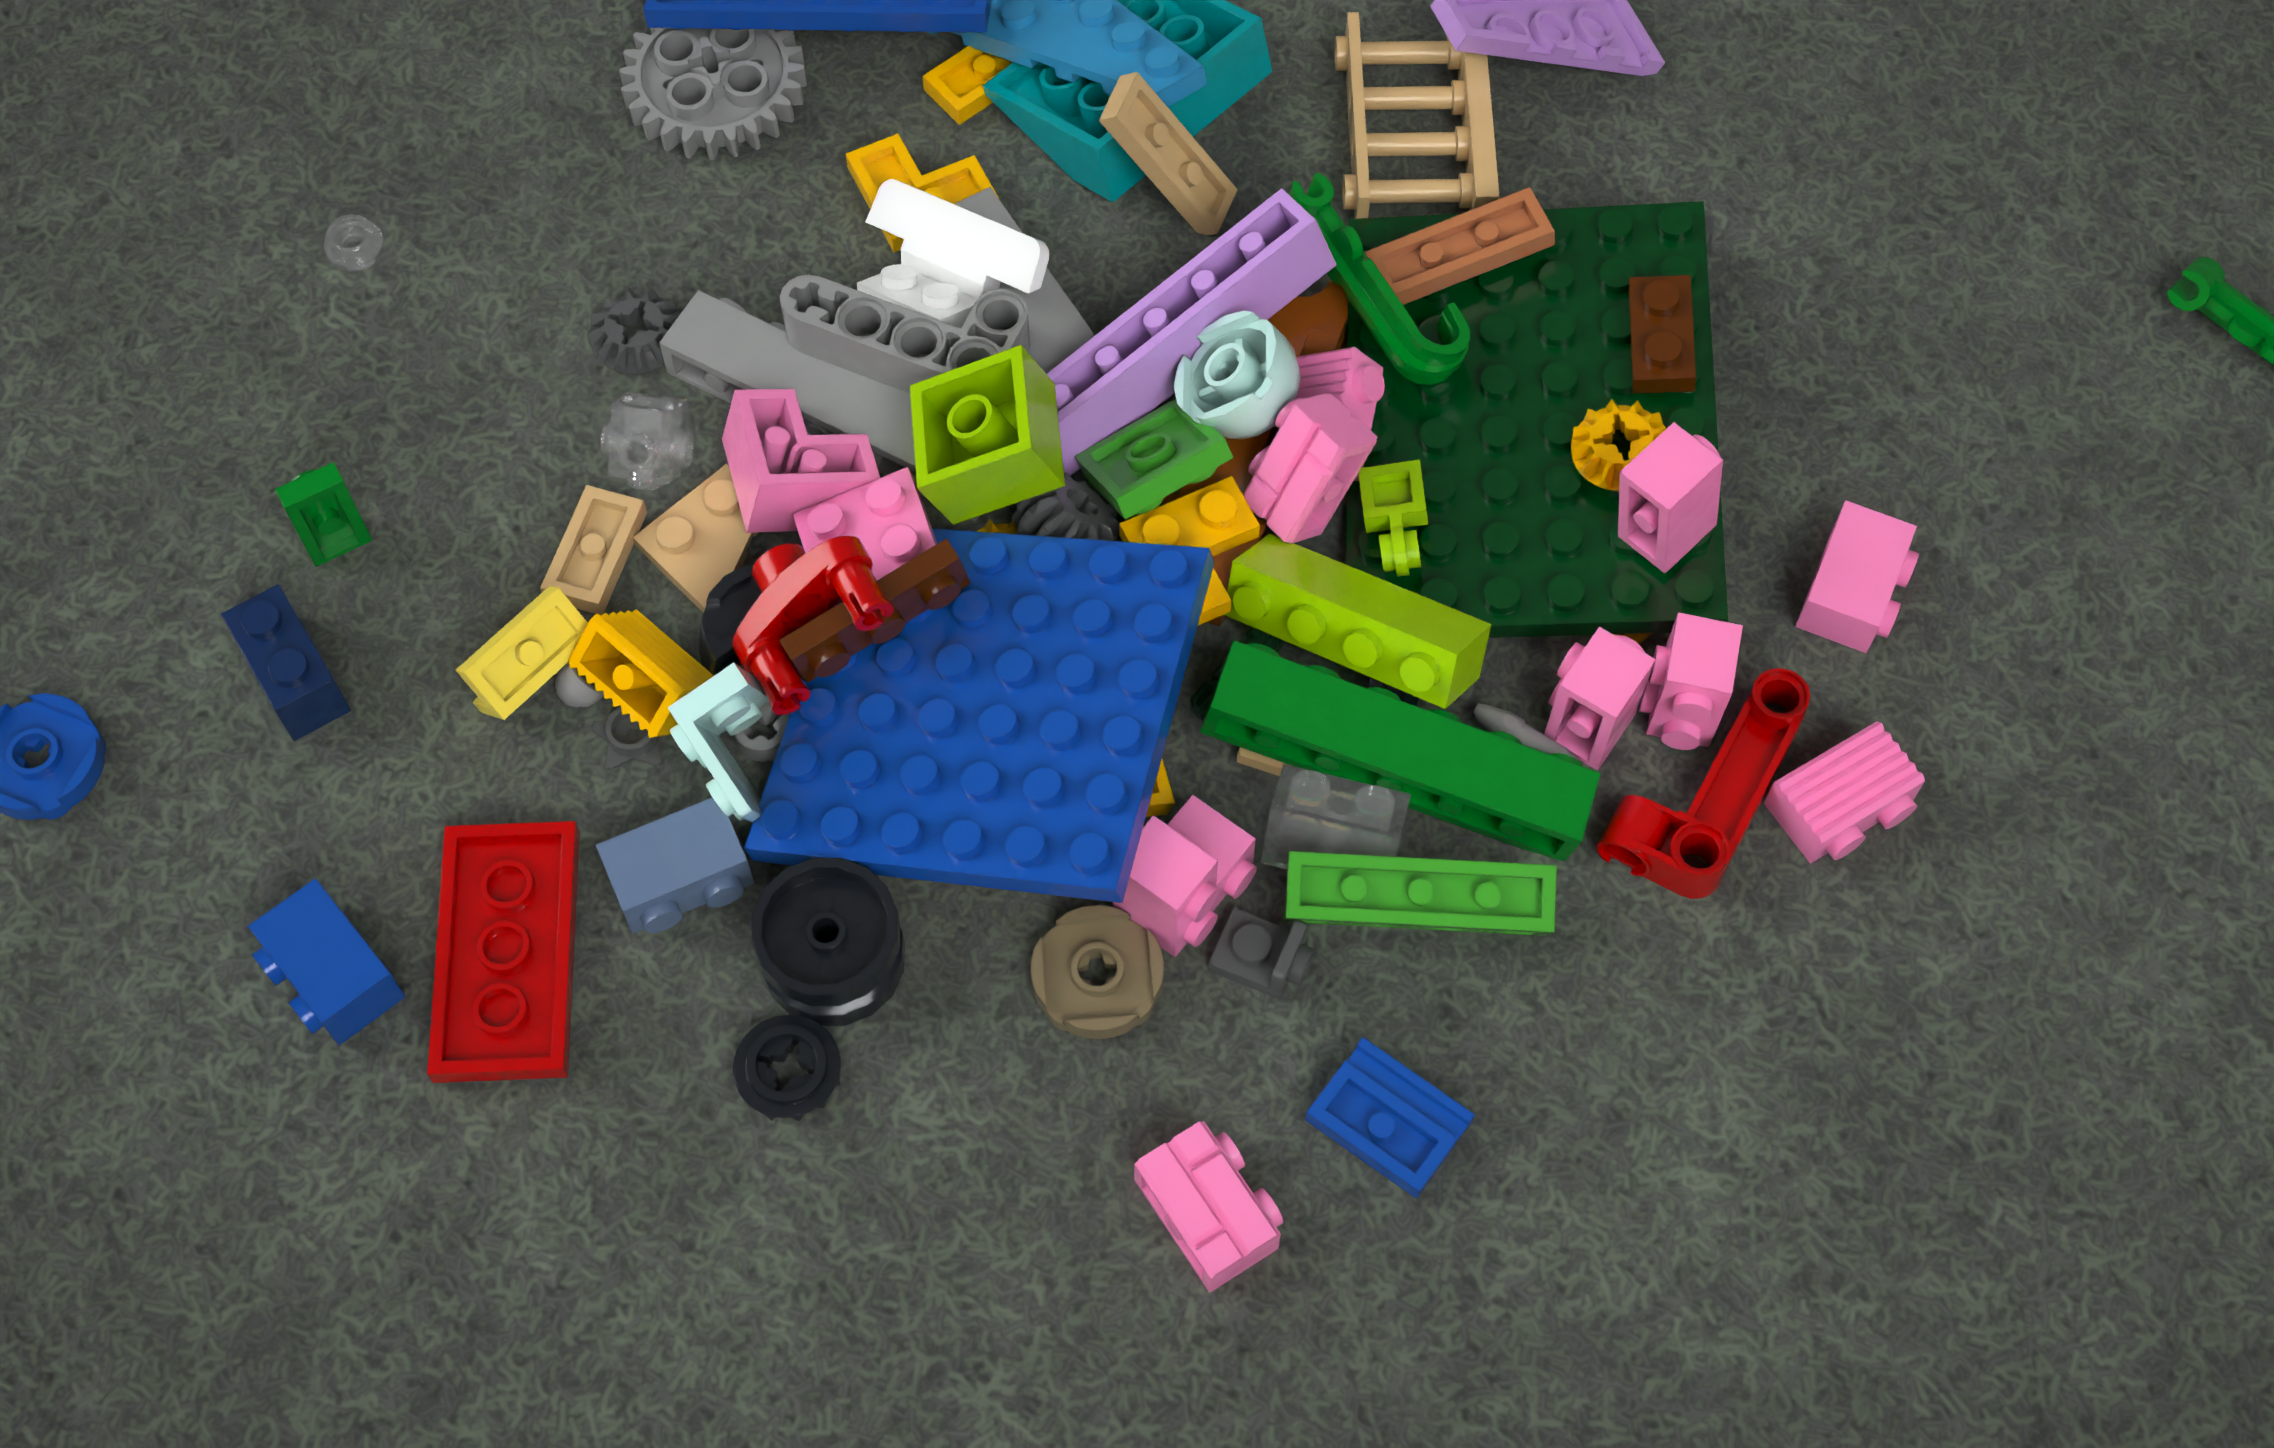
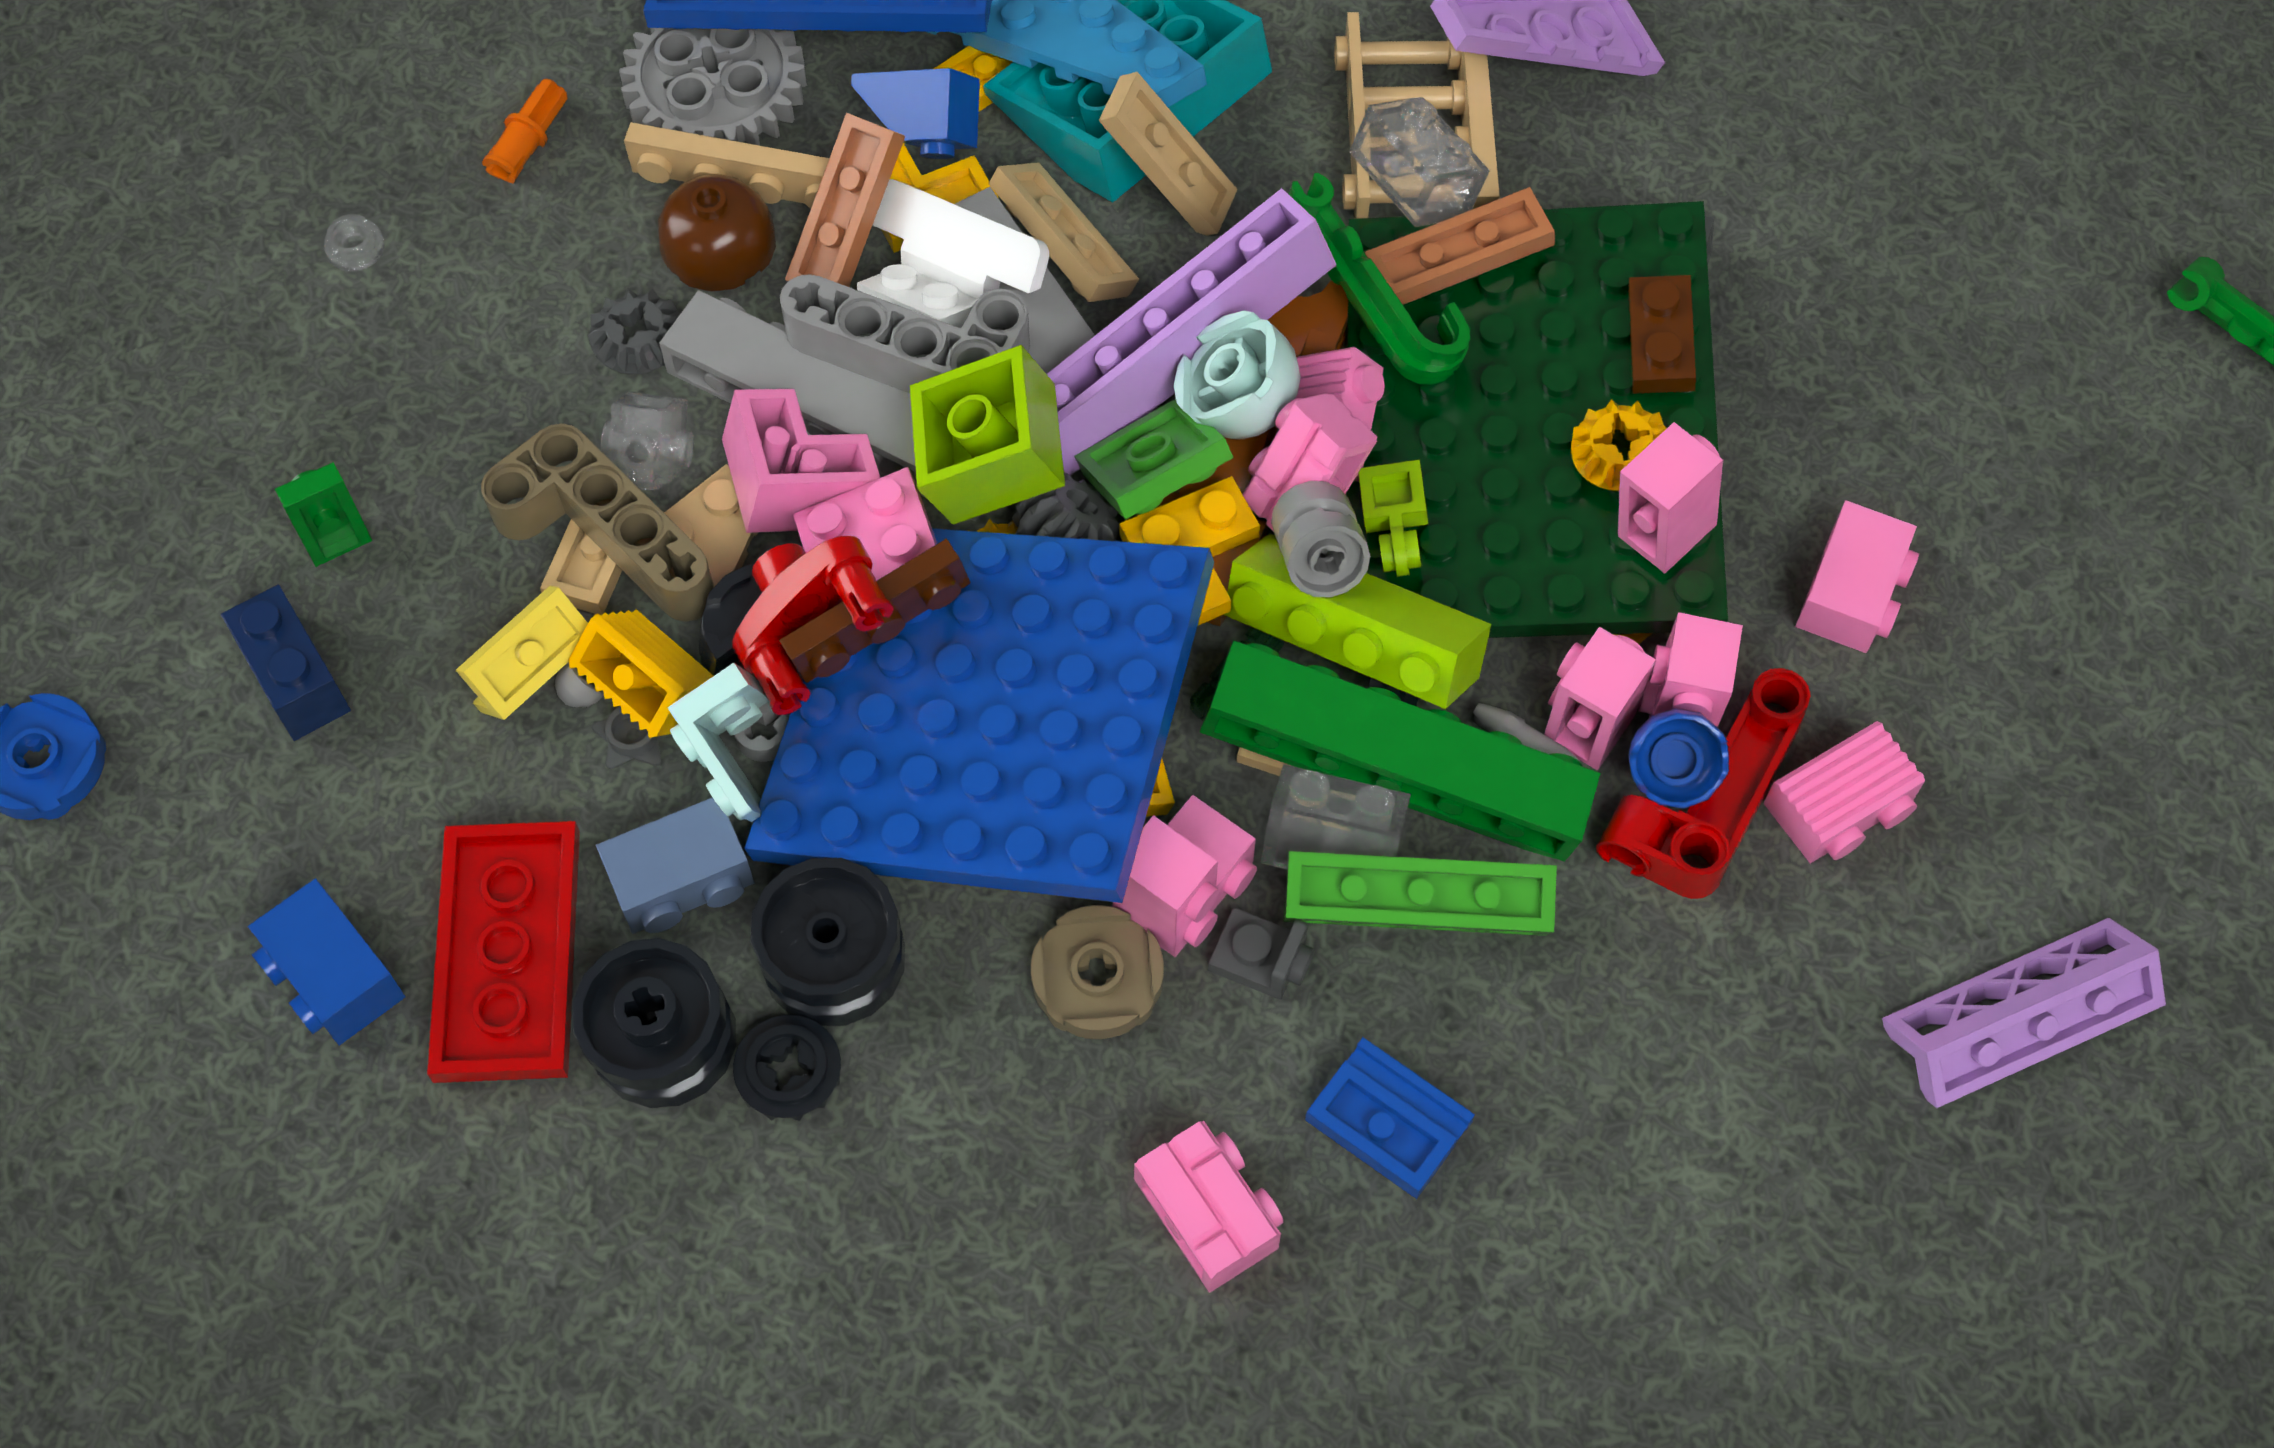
none -> dark tan beam [481,423,714,622]
none -> orange axle [482,79,568,184]
none -> black wheel [572,938,737,1108]
none -> tan plate [624,122,829,209]
none -> reddish brown cylinder [658,174,776,292]
none -> nougat plate [785,112,905,287]
none -> slope [851,68,980,159]
none -> tan plate [989,162,1139,302]
none -> light grey wheel [1271,481,1370,597]
none -> clear brick [1349,97,1490,227]
none -> blue hair [1628,708,1729,809]
none -> lavender fence [1882,918,2166,1108]

